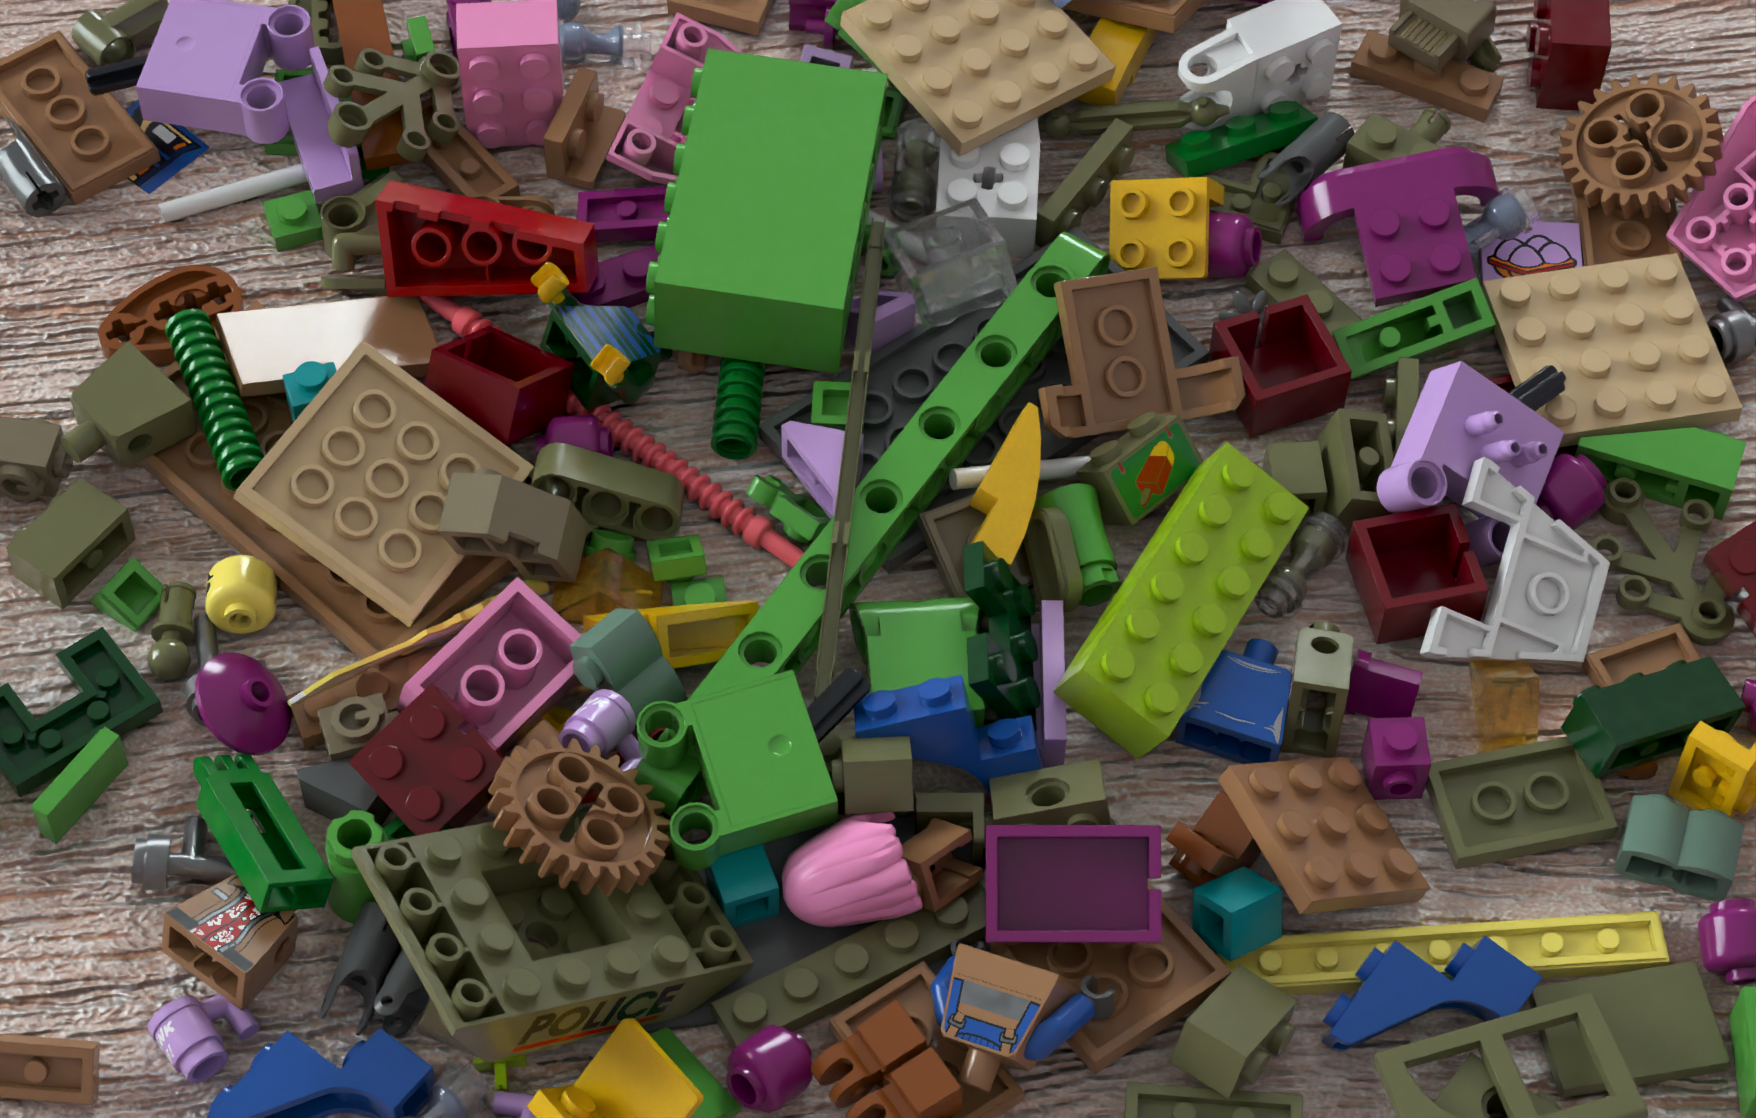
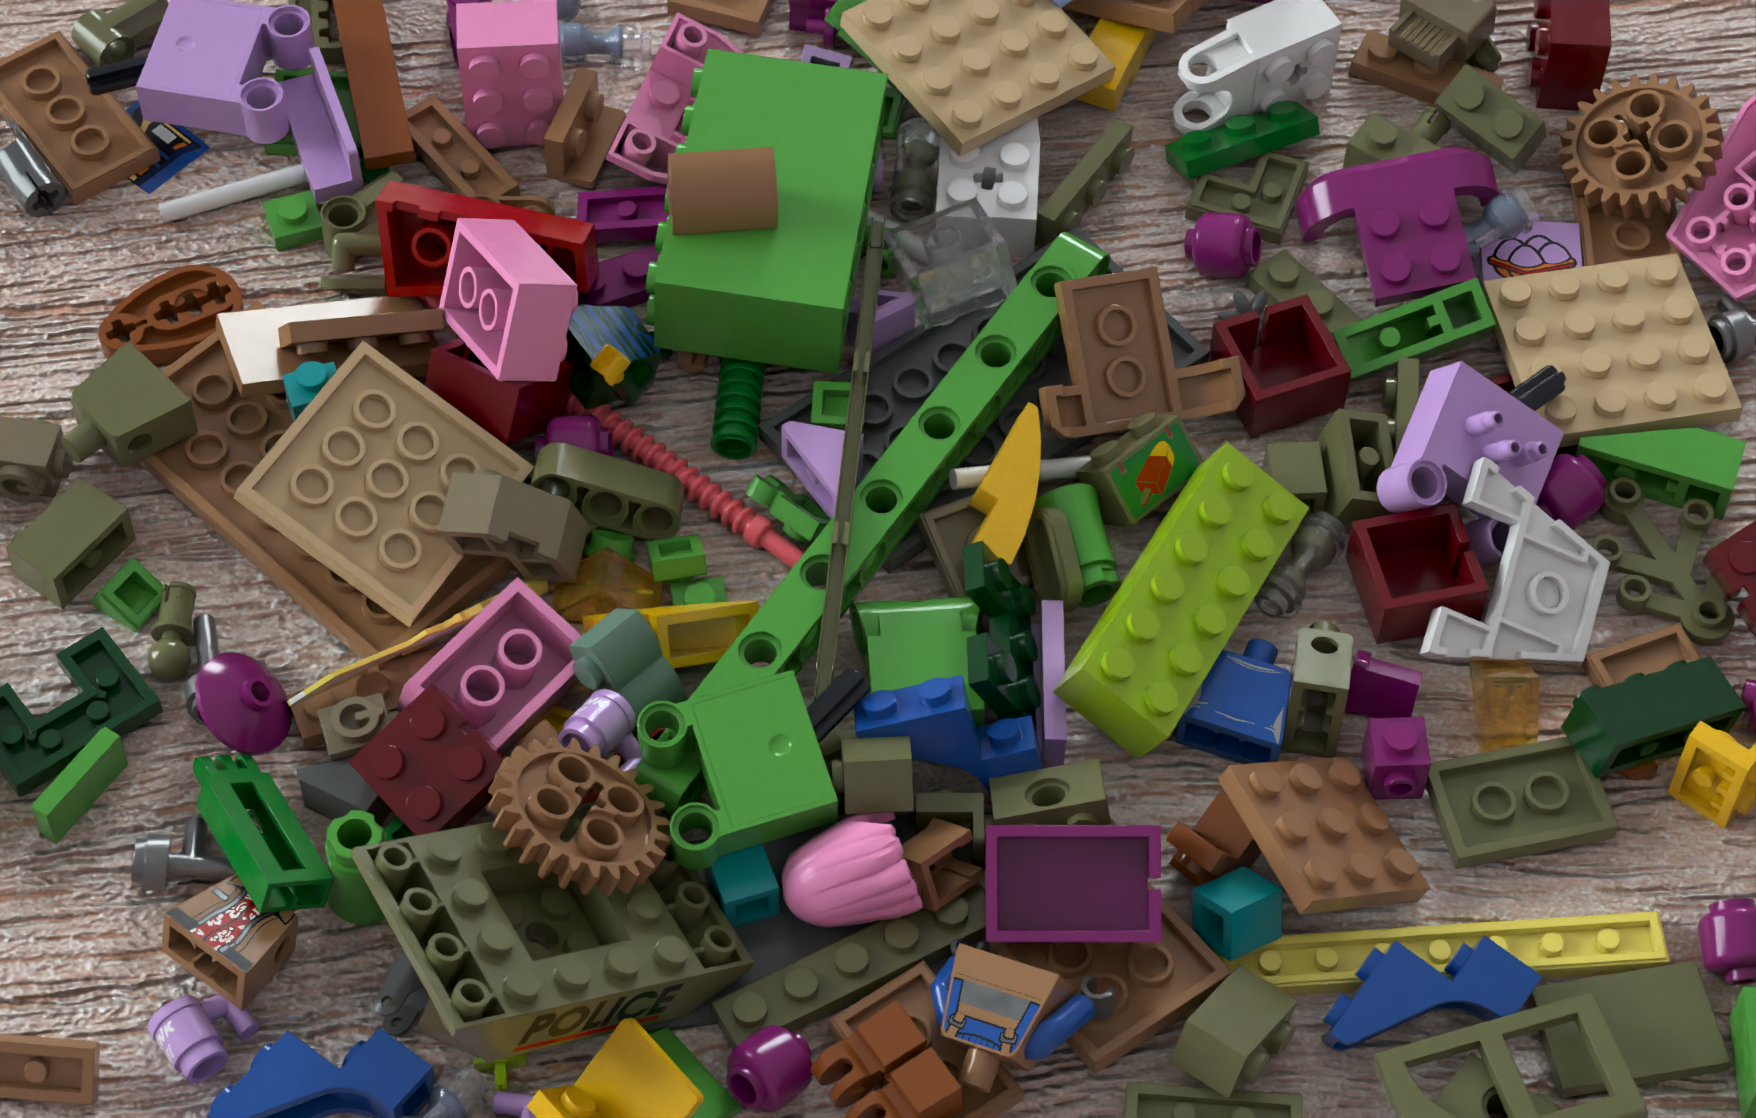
green piece [165,309,264,491] -> none
light yellow head [205,555,277,635] -> none
dark grey piece [320,902,401,1036] -> none
olive plant [323,48,461,162] -> none
bright green plate [401,16,435,62] -> none
olive wheel [1037,97,1229,138] -> none
yellow bracket [1109,177,1224,280] -> none
dark grey piece [1257,112,1355,207] -> none
sand green brick [1614,794,1744,901] -> none
none -> medium nougat plate [278,308,445,356]
none -> bright pink brick [439,218,578,381]
none -> medium nougat brick [667,147,778,235]
none -> olive brick [1435,64,1547,175]

